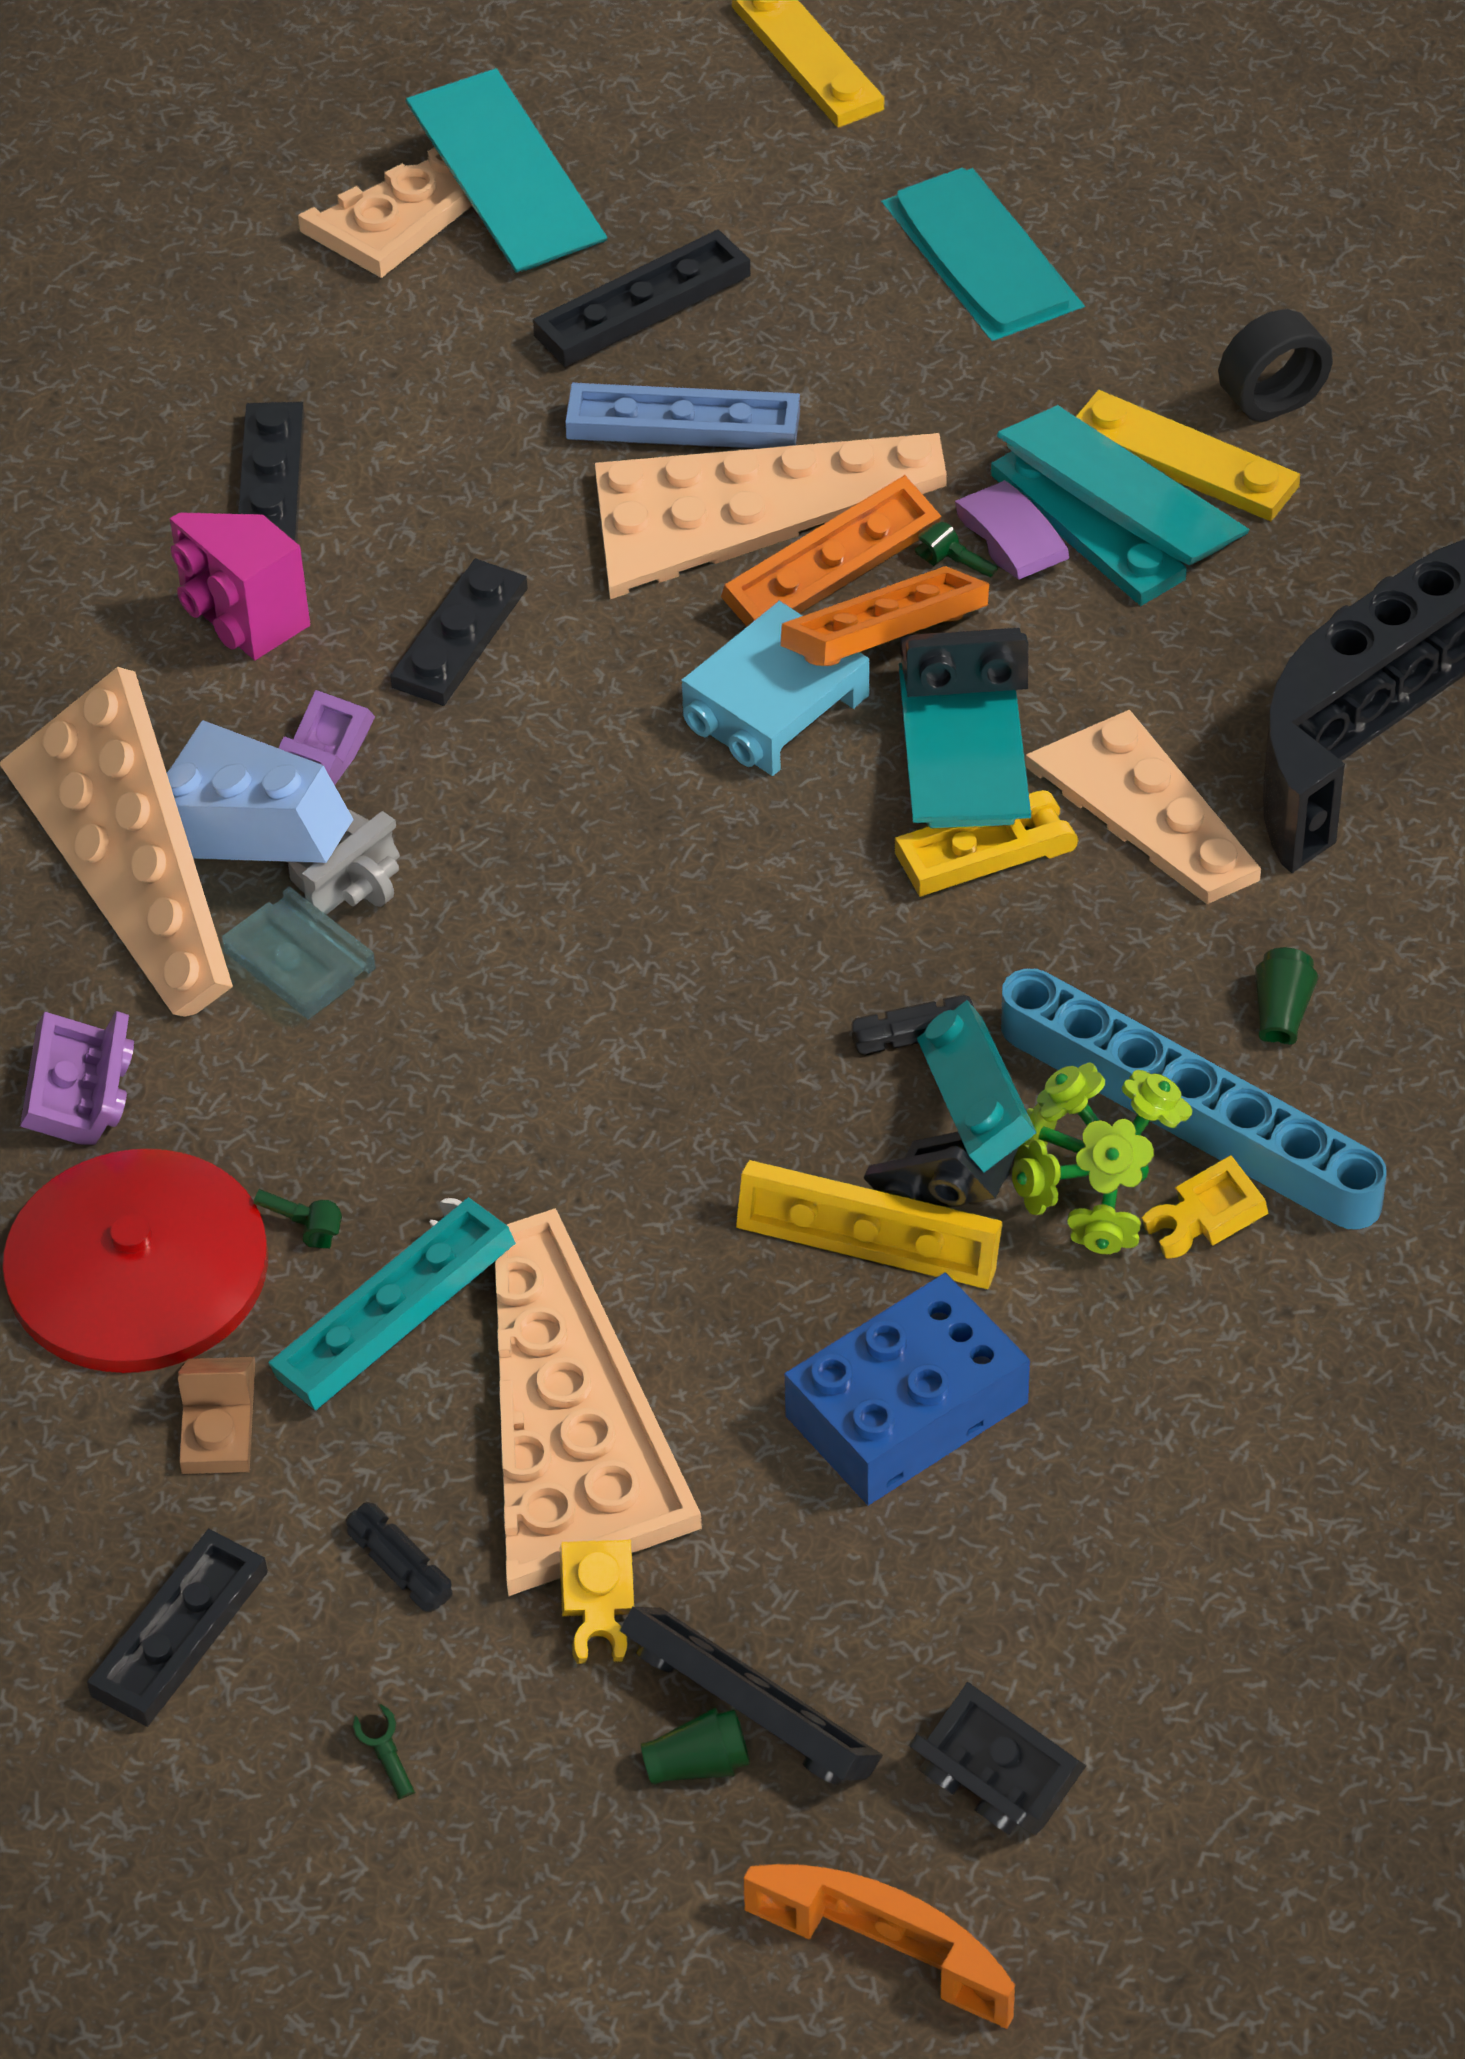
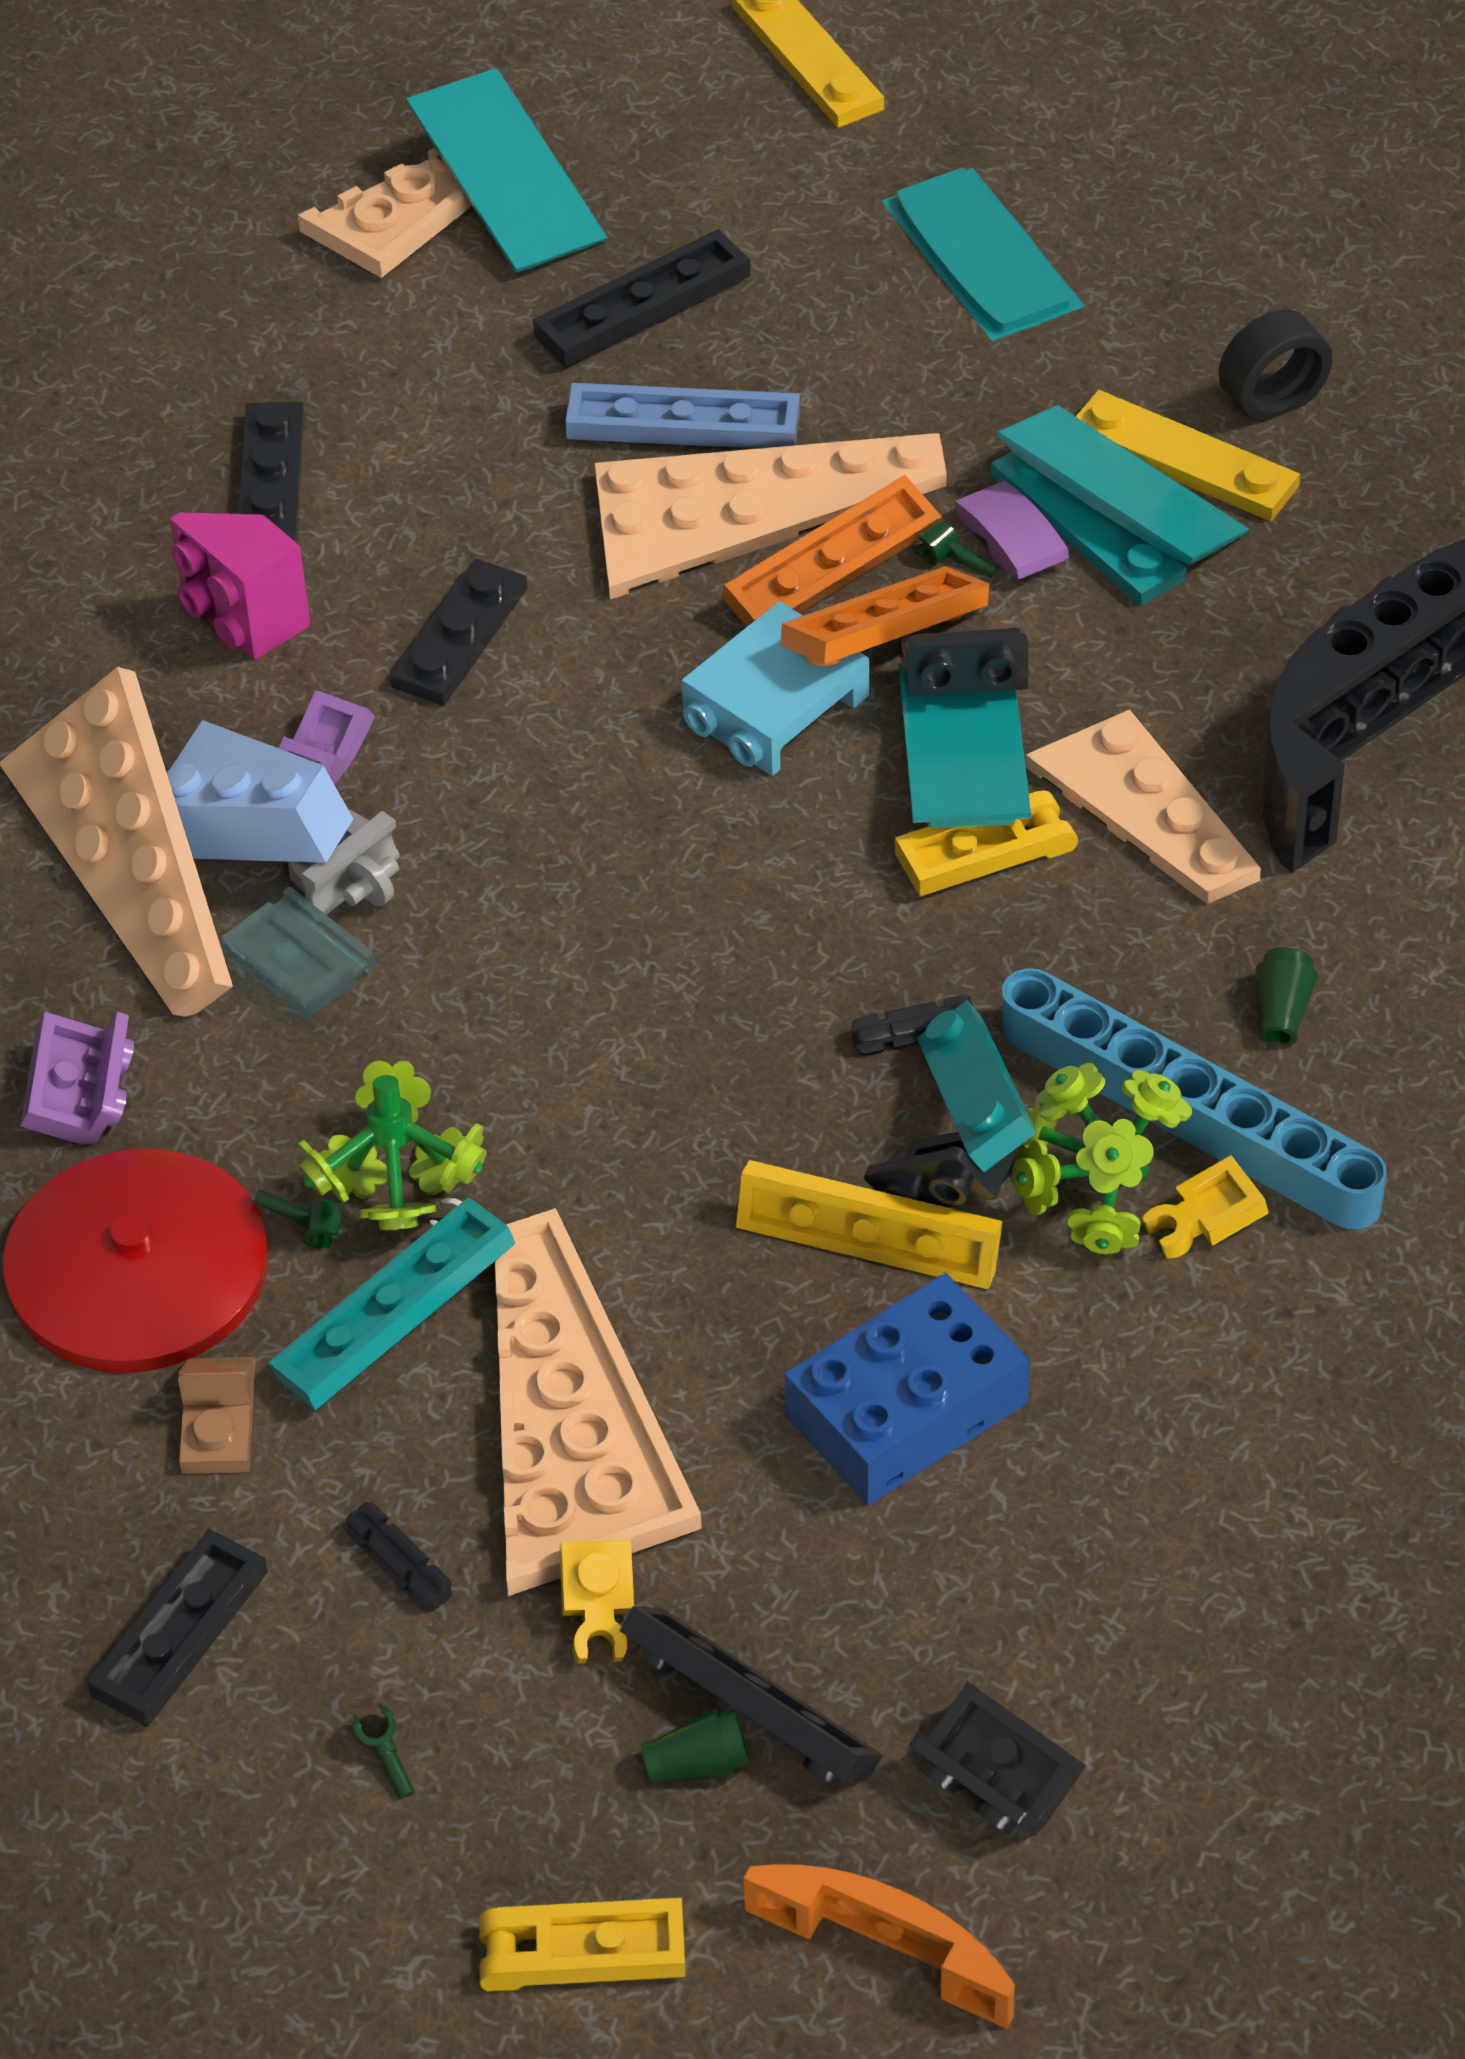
none -> lime plant [298,1060,487,1234]
none -> yellow plate [479,1898,686,1991]

